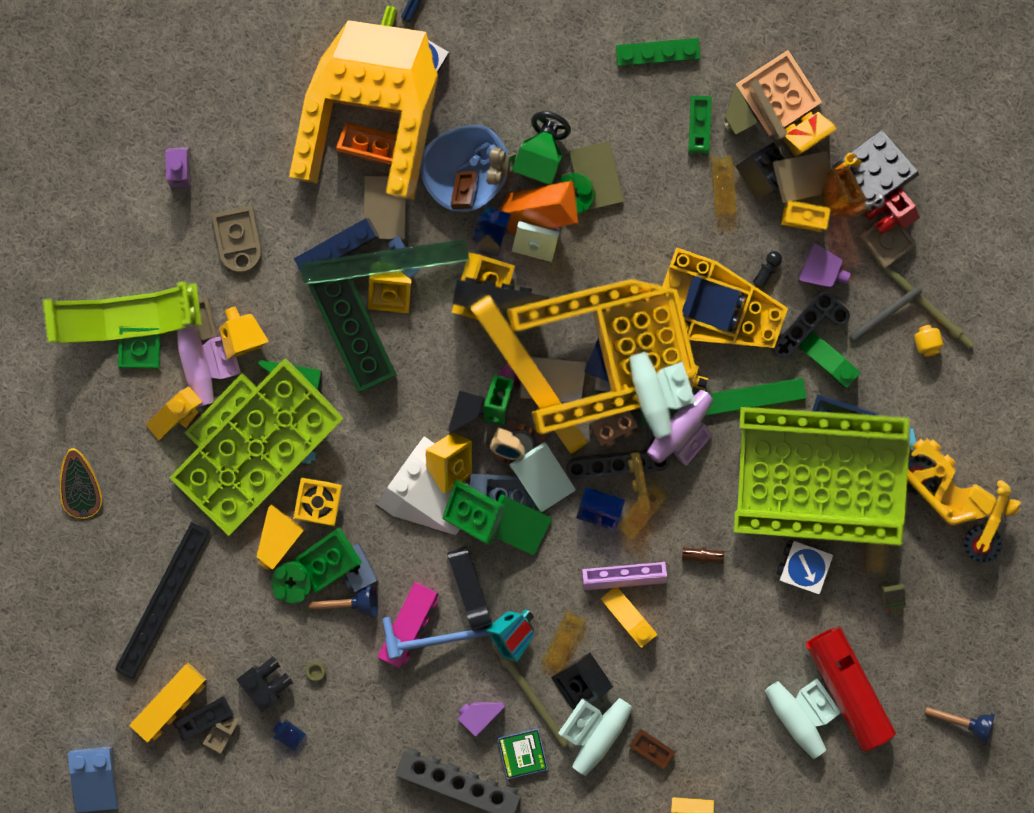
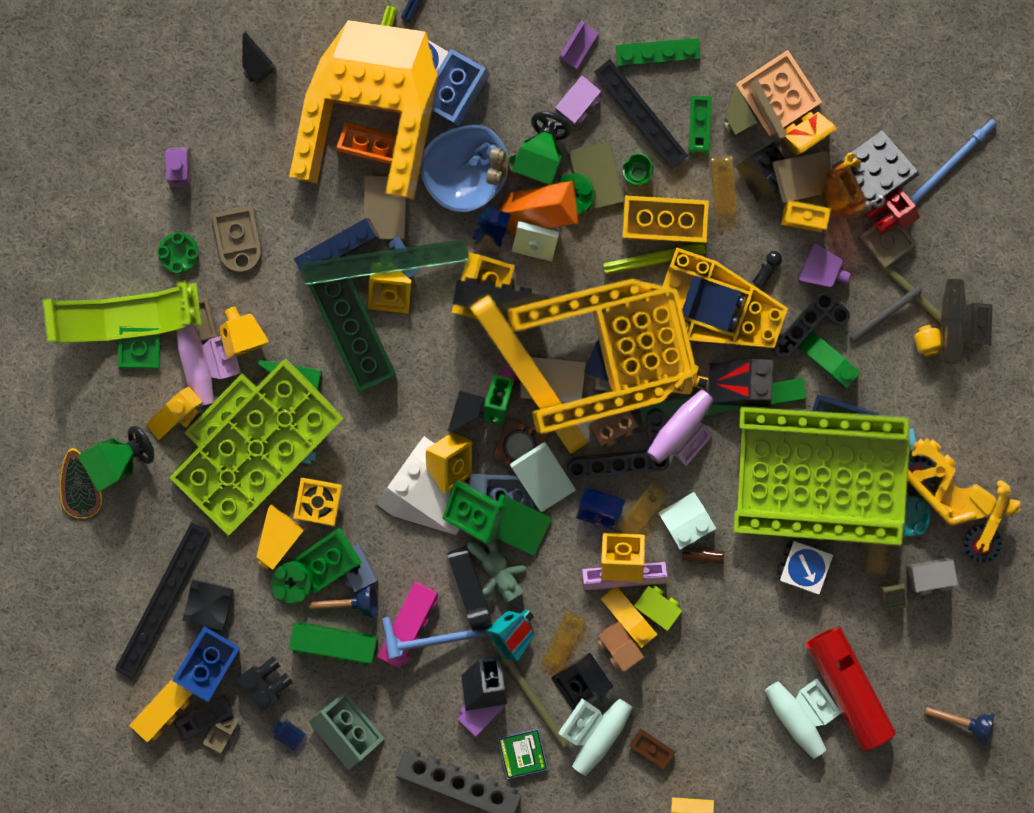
medium blue slope [68,746,118,813] -> none
olive tile [305,660,326,682] -> none
reddish brown plate [450,171,479,210] -> none
tan rock [490,428,525,460] -> none
clear yellow plate [628,452,650,514] -> none
light aqua plate [630,352,695,438] -> none
none -> green piece [78,426,155,492]
none -> green dish [157,232,199,273]
none -> blue slope [172,626,240,702]
none -> black brick [182,579,234,631]
none -> black slope [242,31,276,84]
none -> green brick [289,621,378,666]
none -> sand green slope [308,691,385,770]
none -> medium blue slope [431,49,490,127]
none -> black slope [461,656,507,711]
none -> sand green animal [467,537,526,604]
none -> lavender brick [555,76,601,125]
none -> medium lavender panel [559,20,599,69]
none -> black plate [594,59,689,169]
none -> medium nougat brick [598,621,644,672]
none -> yellow brick [601,533,645,582]
none -> lime axle [603,243,705,274]
none -> yellow brick [622,196,709,244]
none -> green hair [623,153,654,186]
none -> lime brick [633,585,682,631]
none -> light aqua slope [658,492,716,549]
none -> black slope [709,359,773,407]
none -> teal dish [903,496,931,537]
none -> light grey brick [907,558,958,595]
none -> medium blue bar [910,119,997,205]
none -> clear smoke plate [940,279,993,364]

